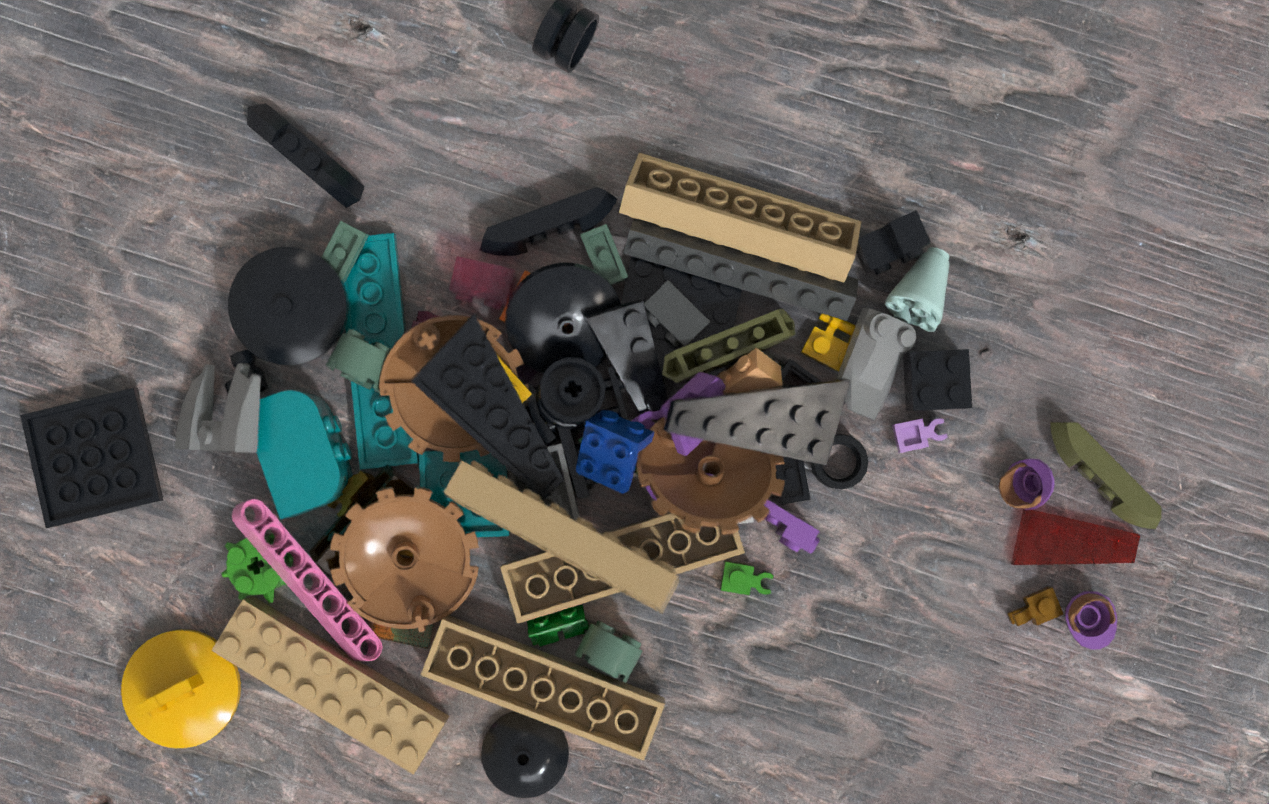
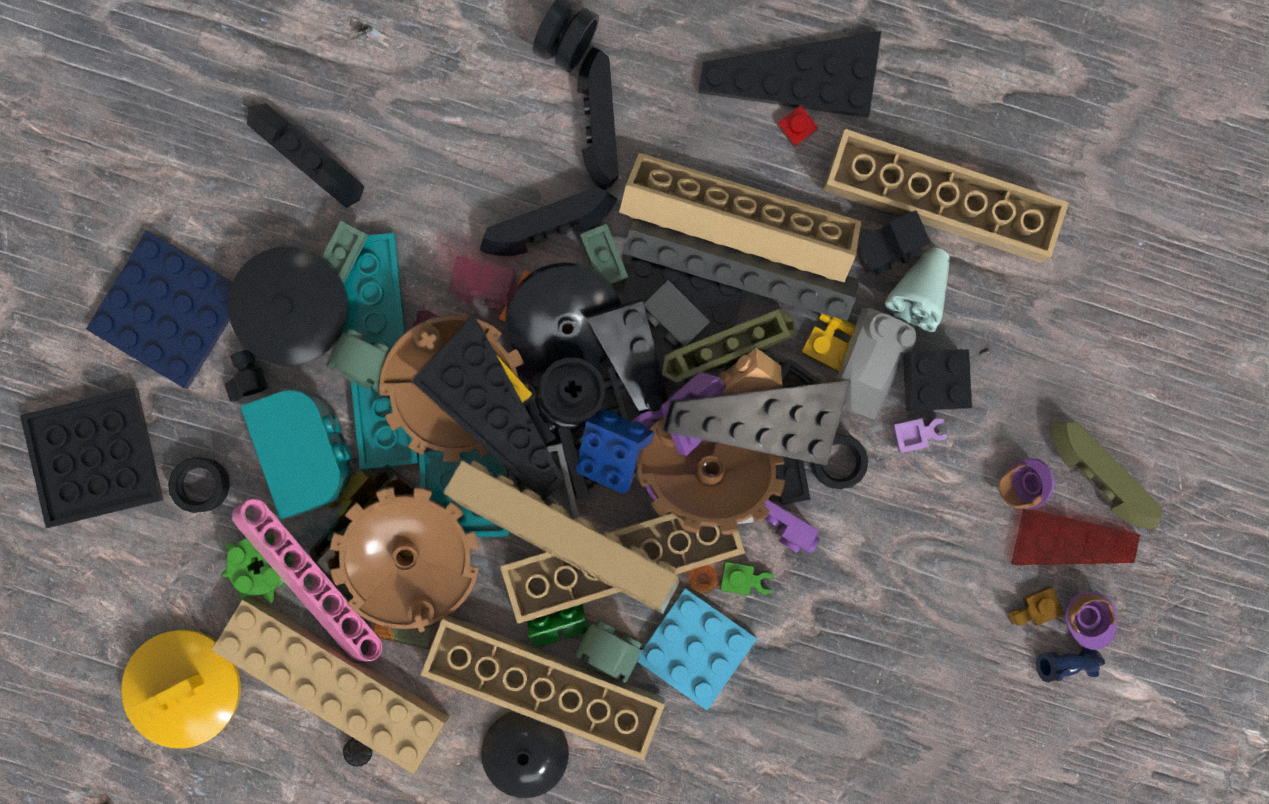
light grey wedge [175,363,261,453] -> none
none -> dark blue plate [86,231,232,389]
none -> black tyre [168,457,230,513]
none -> black plate [343,738,373,767]
none -> black brick [577,47,619,191]
none -> medium azure plate [638,588,757,711]
none -> clear orange plate [689,565,718,594]
none -> black wing [698,31,882,118]
none -> red plate [777,105,818,147]
none -> tan brick [822,129,1069,263]
none -> dark blue animal [1036,646,1105,683]

